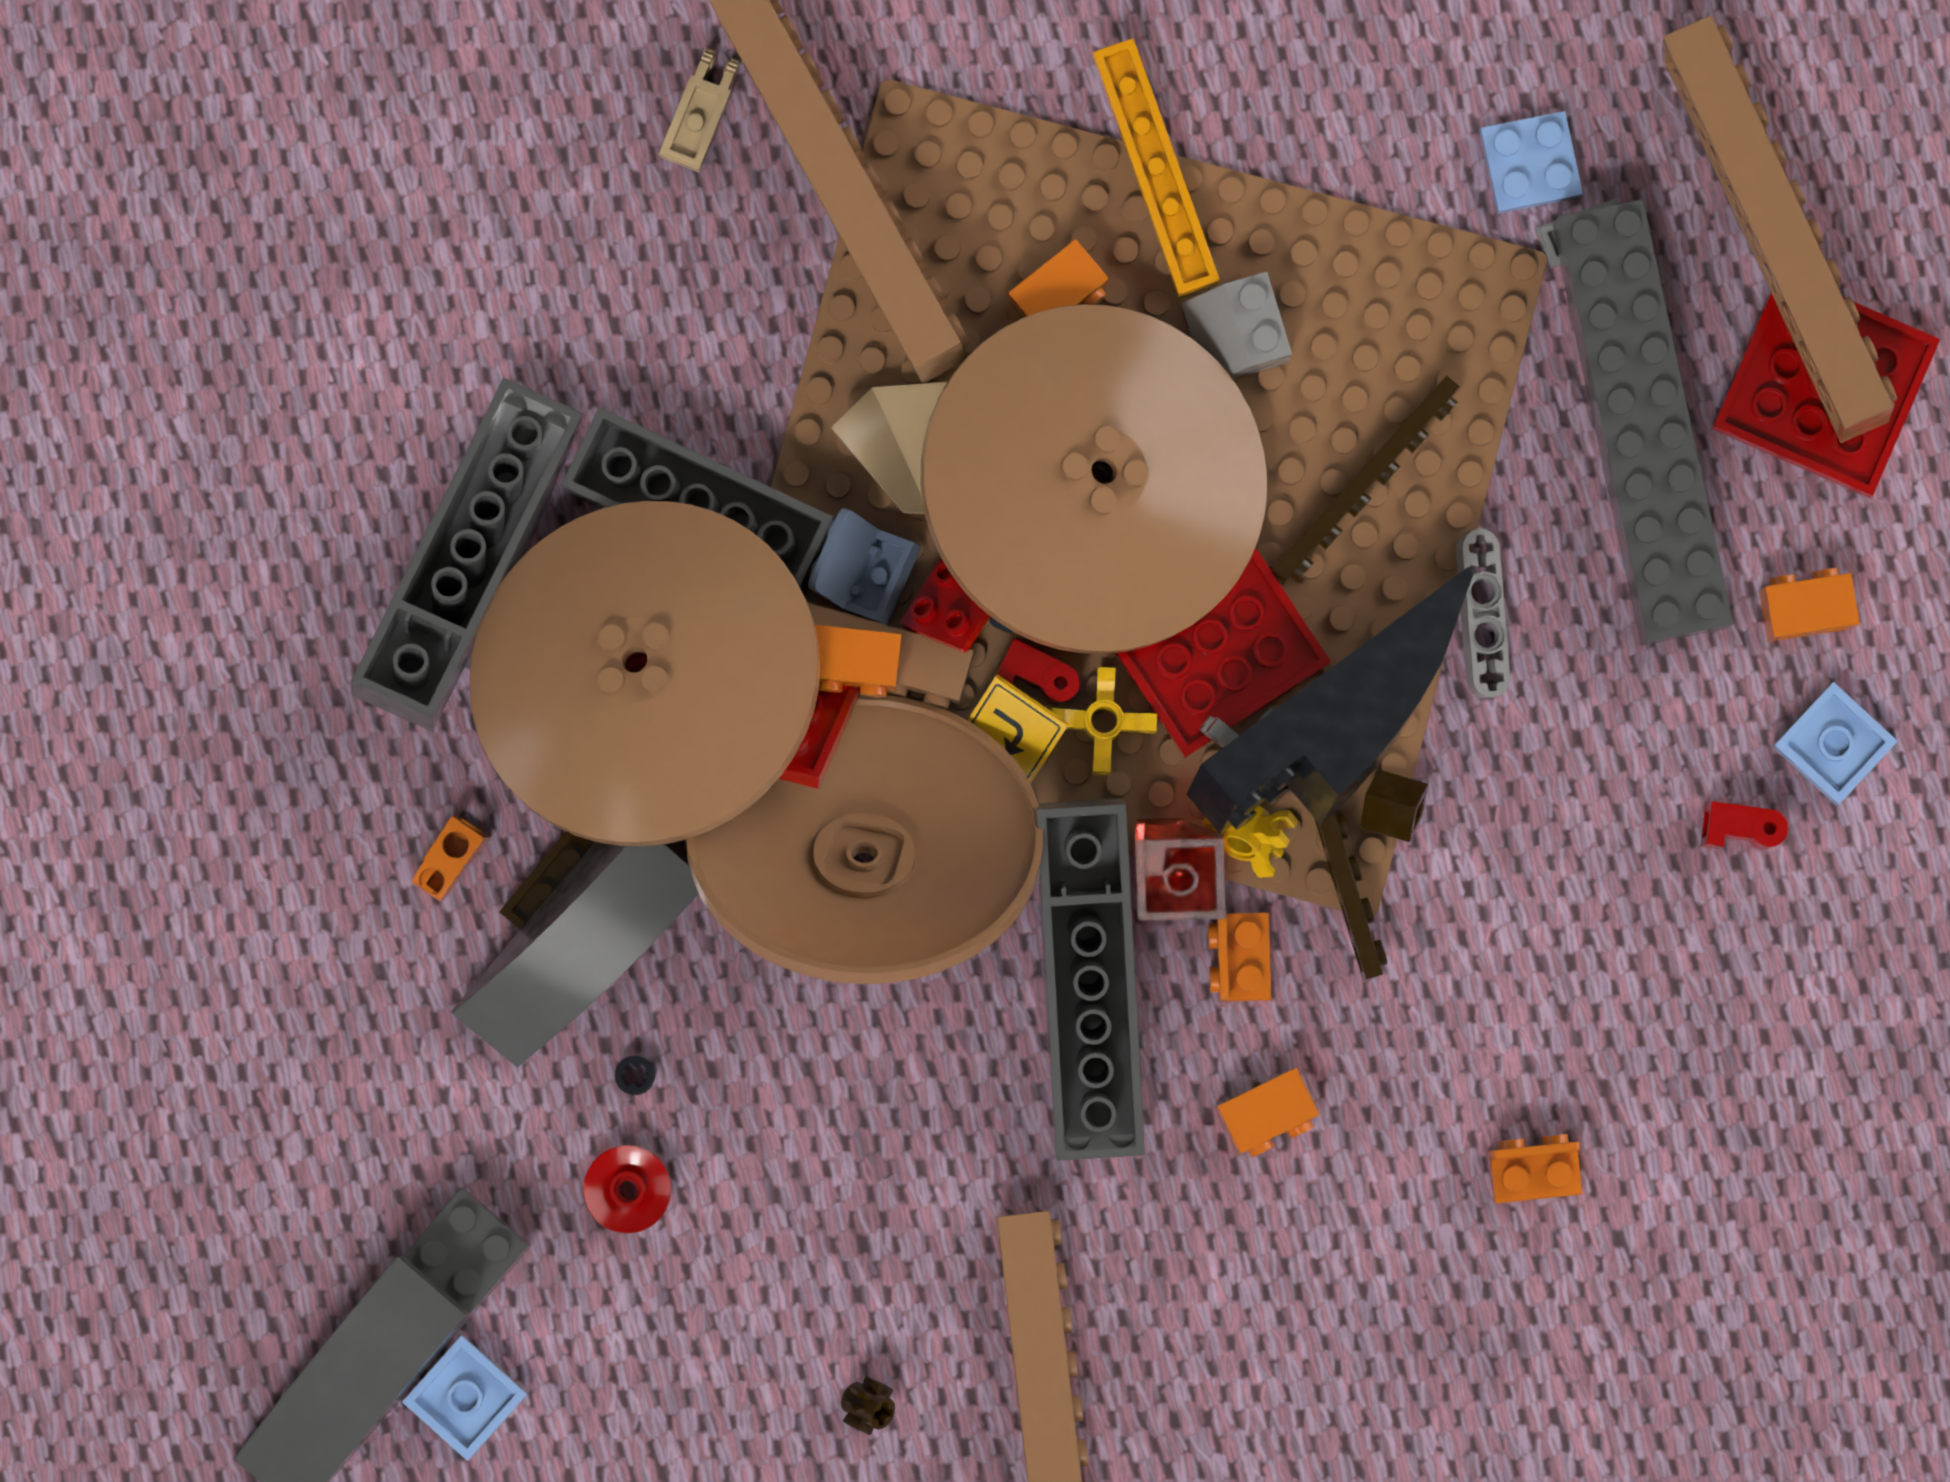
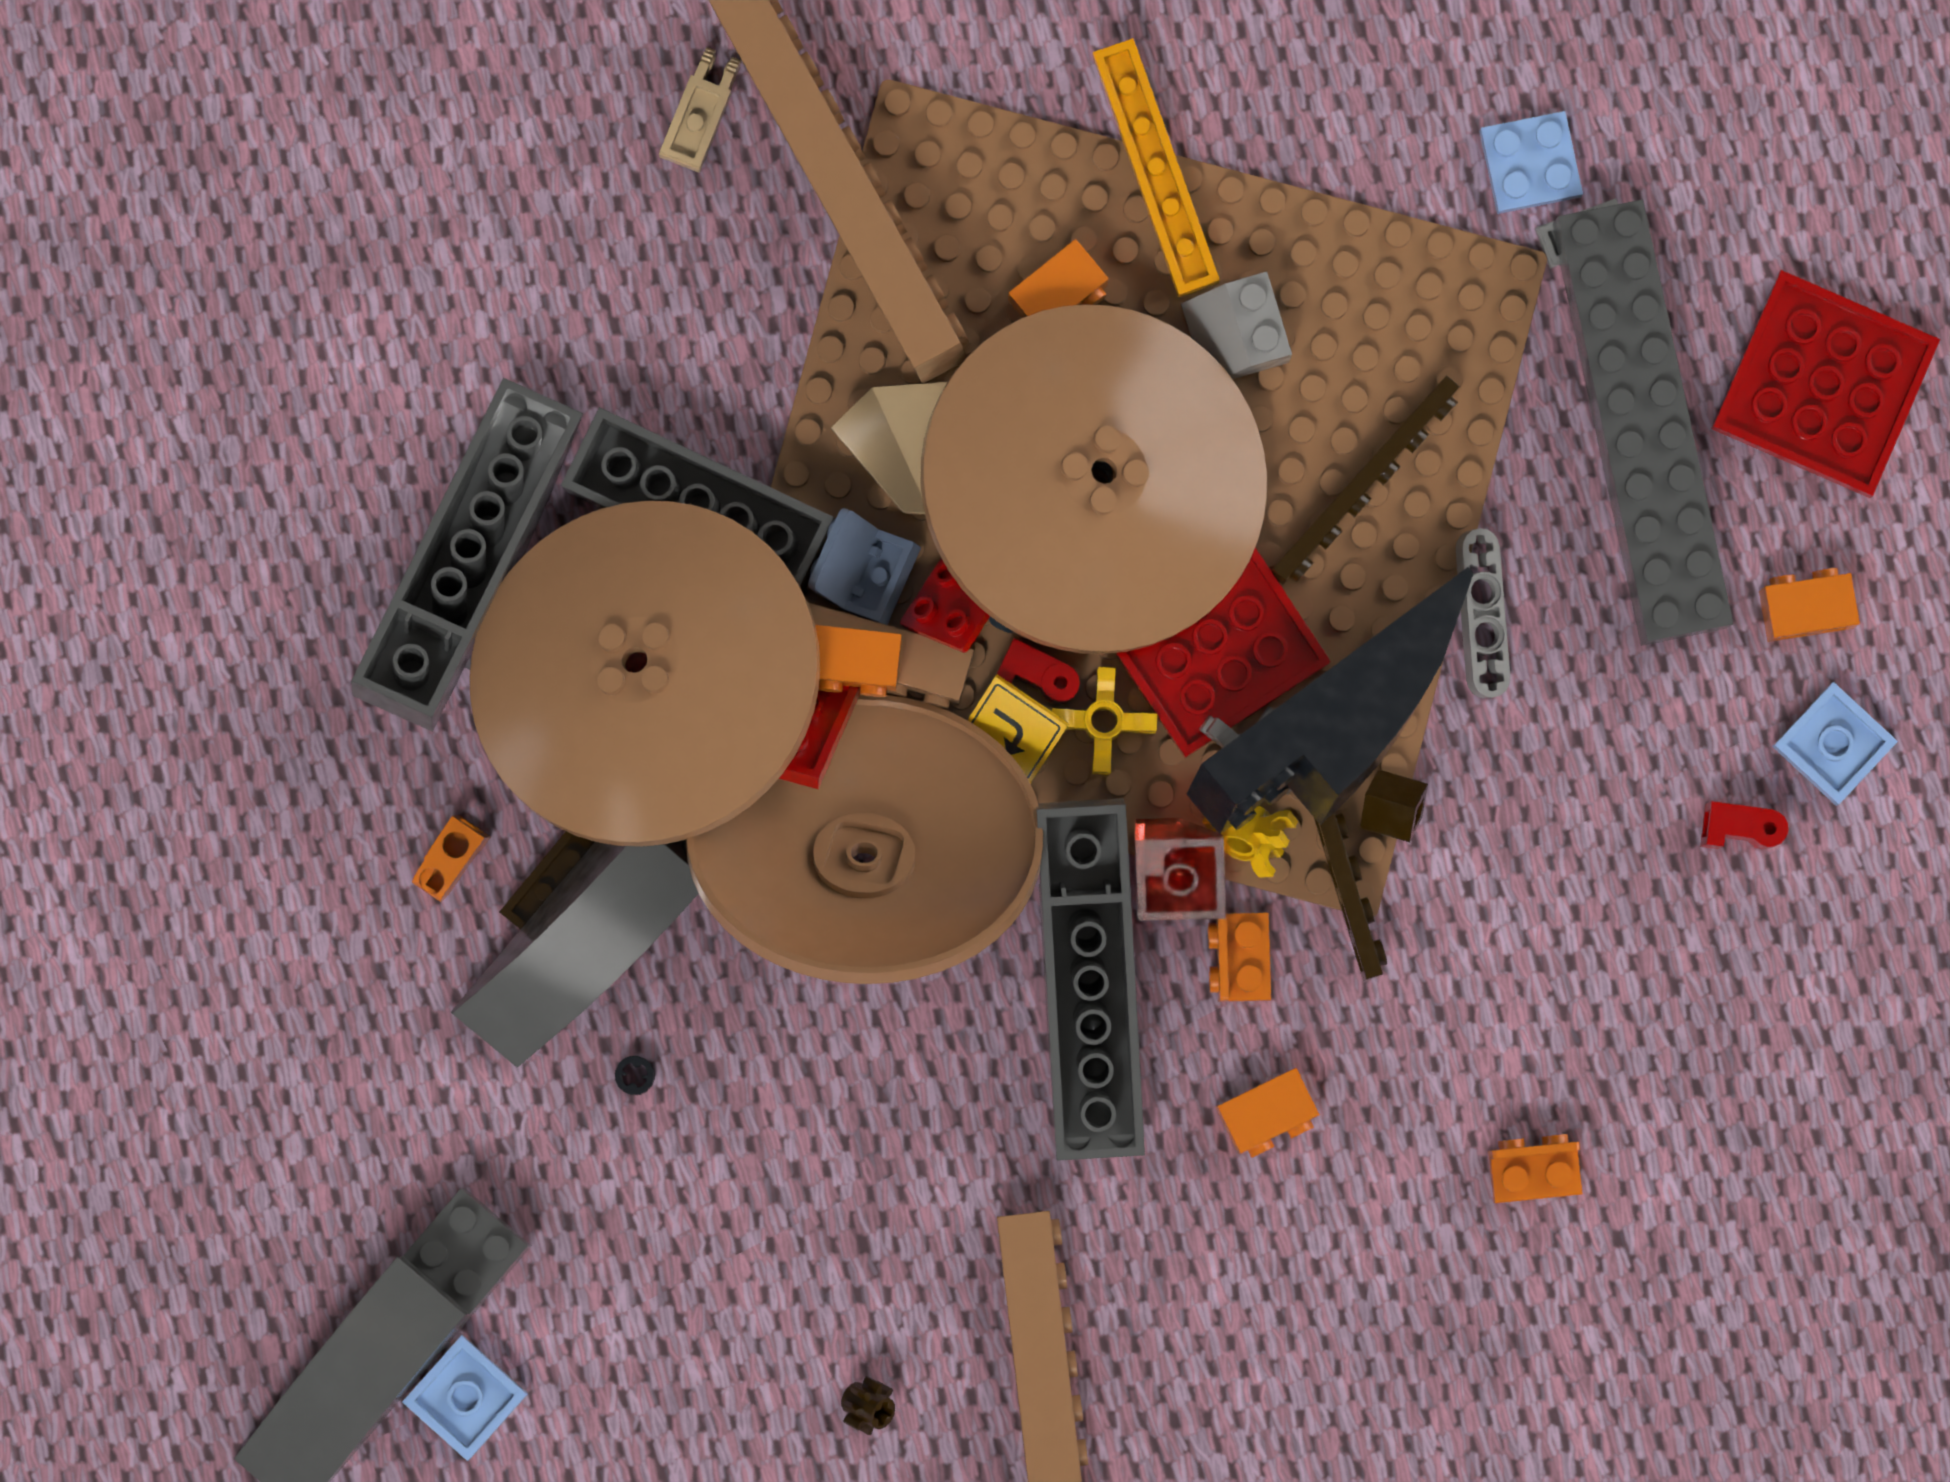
red dish [583,1145,672,1234] -> none
medium nougat brick [1662,15,1897,443] -> none

